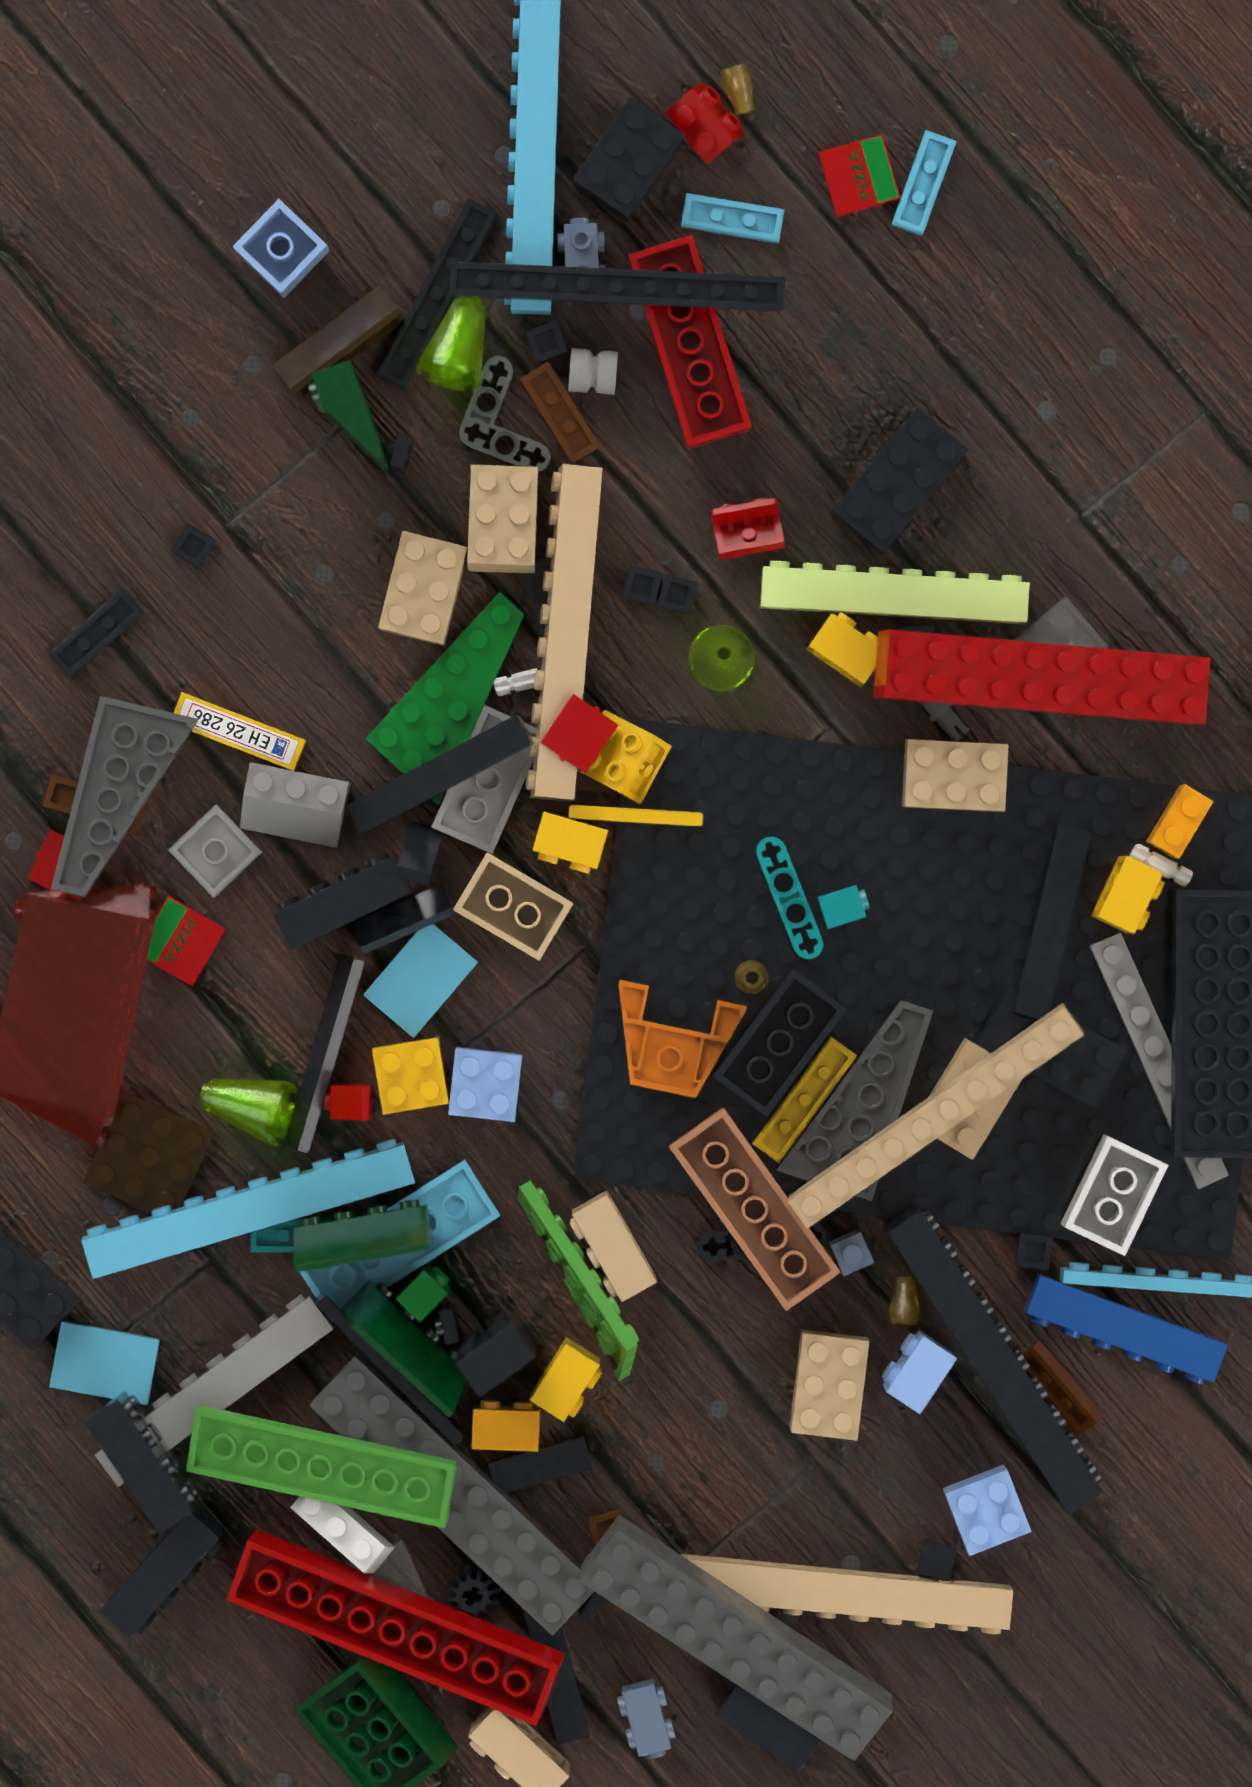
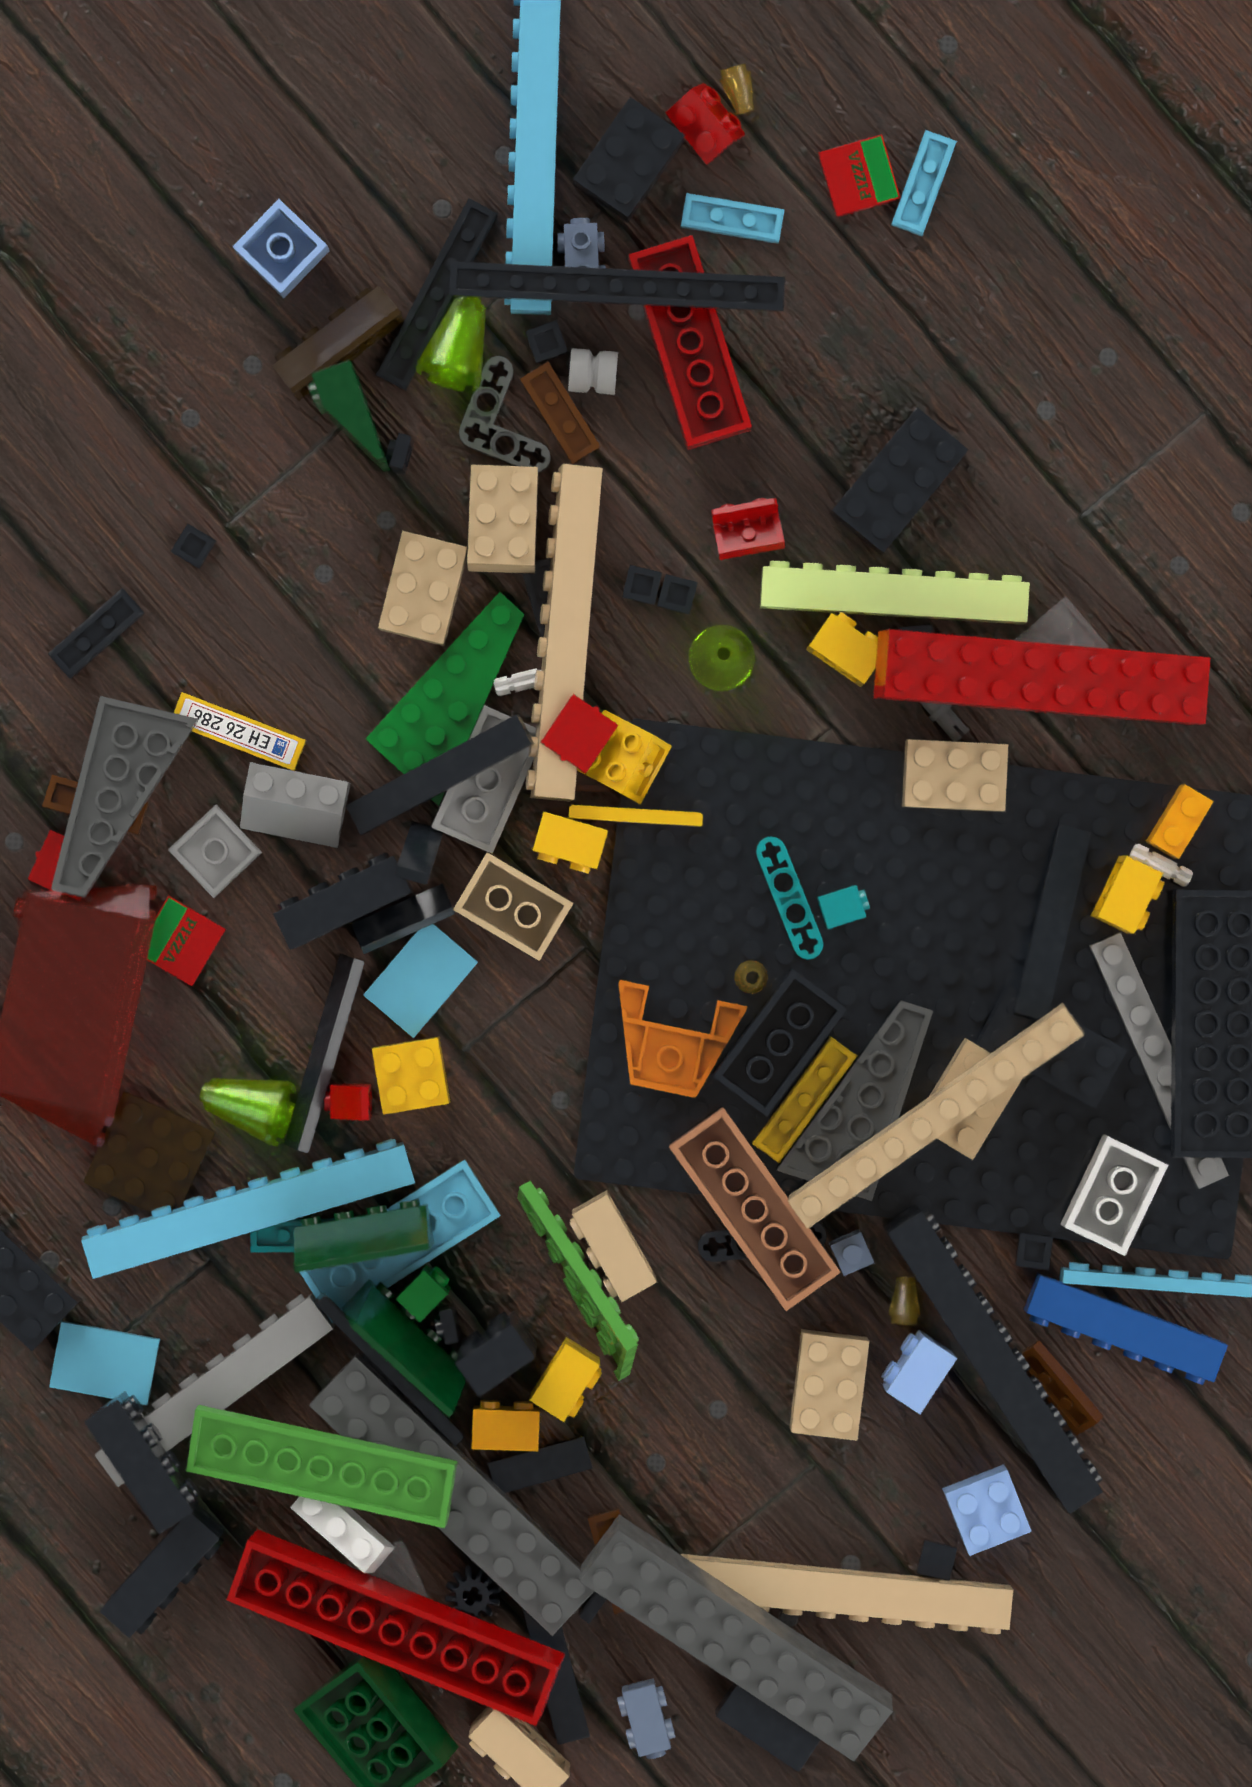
light blue brick [448,1047,523,1122] -> none

